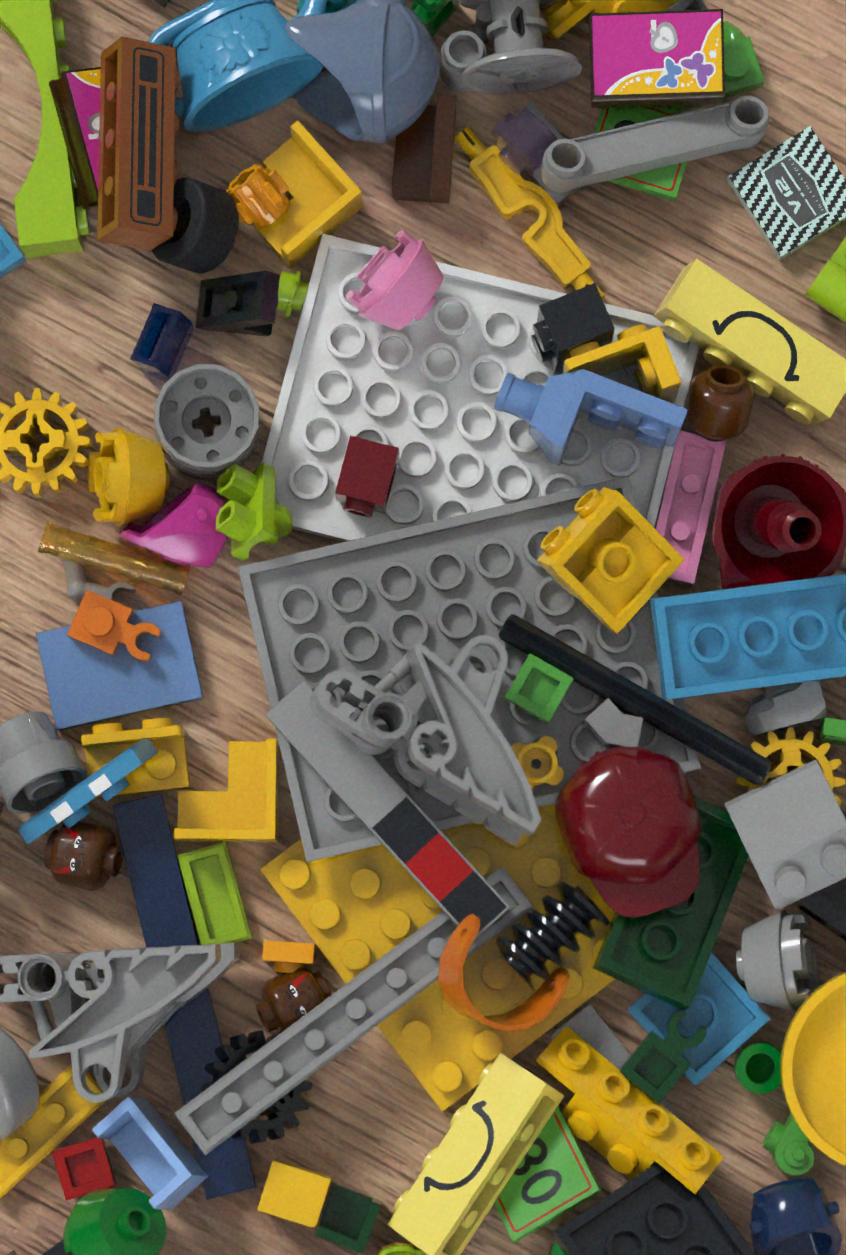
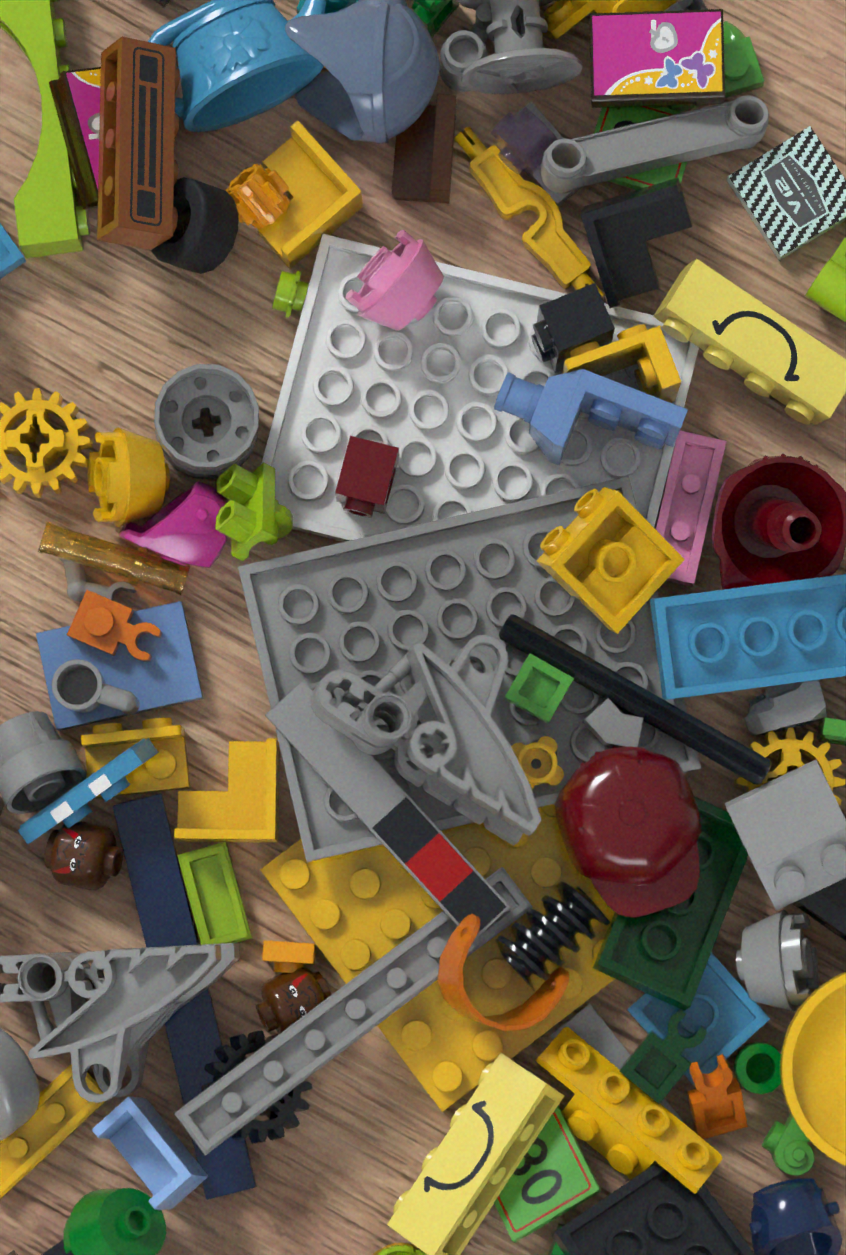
red plate [52,1137,117,1201] -> none
clear blue piece [130,303,194,382] -> none
black slope [195,270,280,336] -> none
yellow panel [257,1158,333,1228] -> none
dark green panel [315,1183,383,1254] -> none
reddish brown head [685,365,754,442] -> none
none -> light grey piece [52,659,140,715]
none -> black panel [580,177,693,308]
none -> orange plate [687,1054,748,1139]

